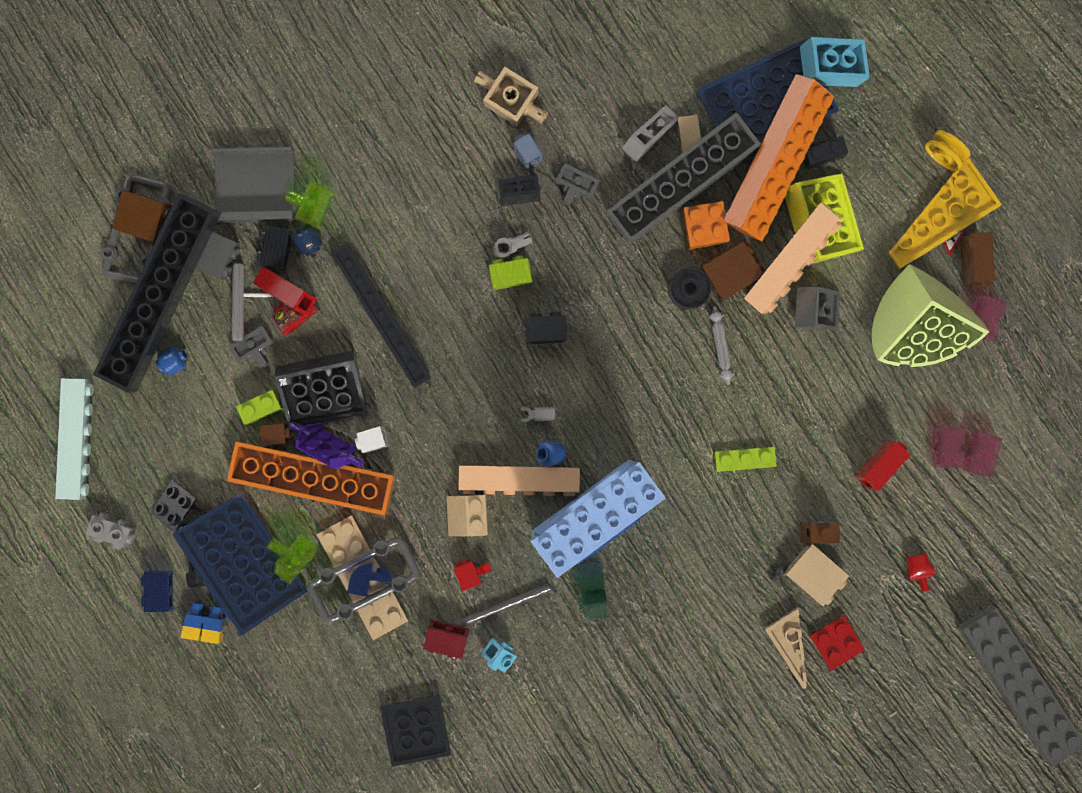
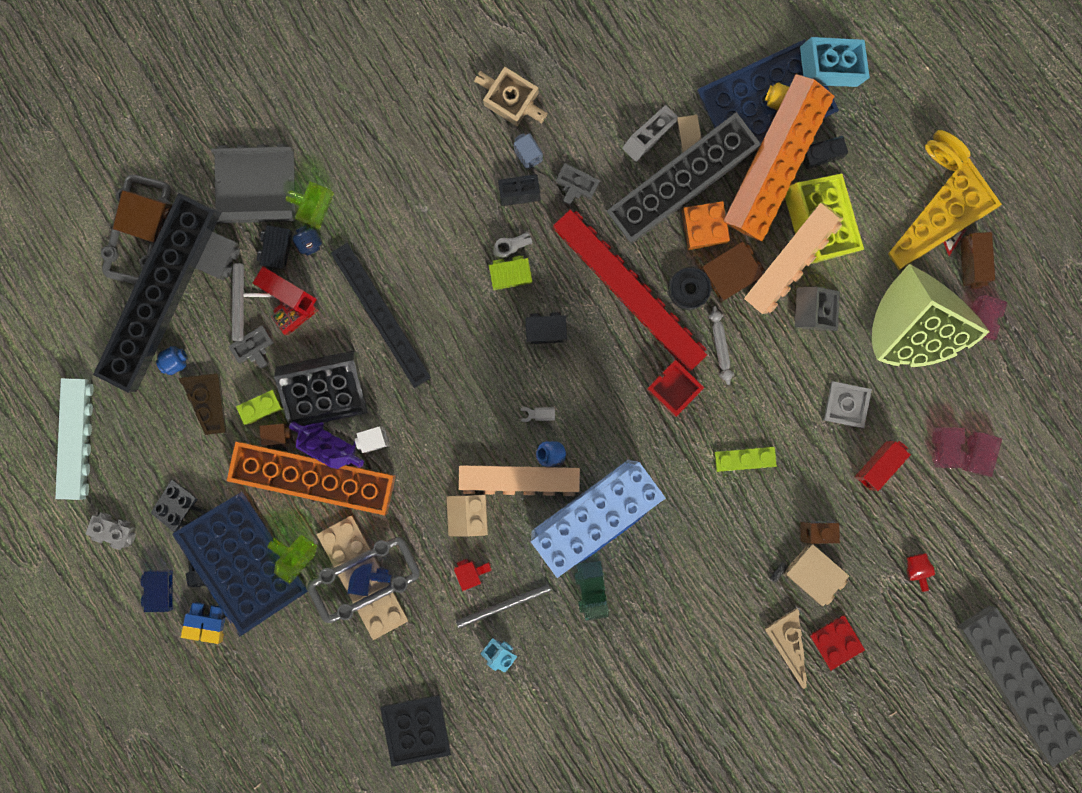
dark red brick [423,619,470,659] -> none
none -> dark brown wing [178,373,227,435]
none -> red brick [553,209,707,372]
none -> red piece [646,360,704,417]
none -> yellow head [764,83,789,111]
none -> light grey tile [824,381,872,428]

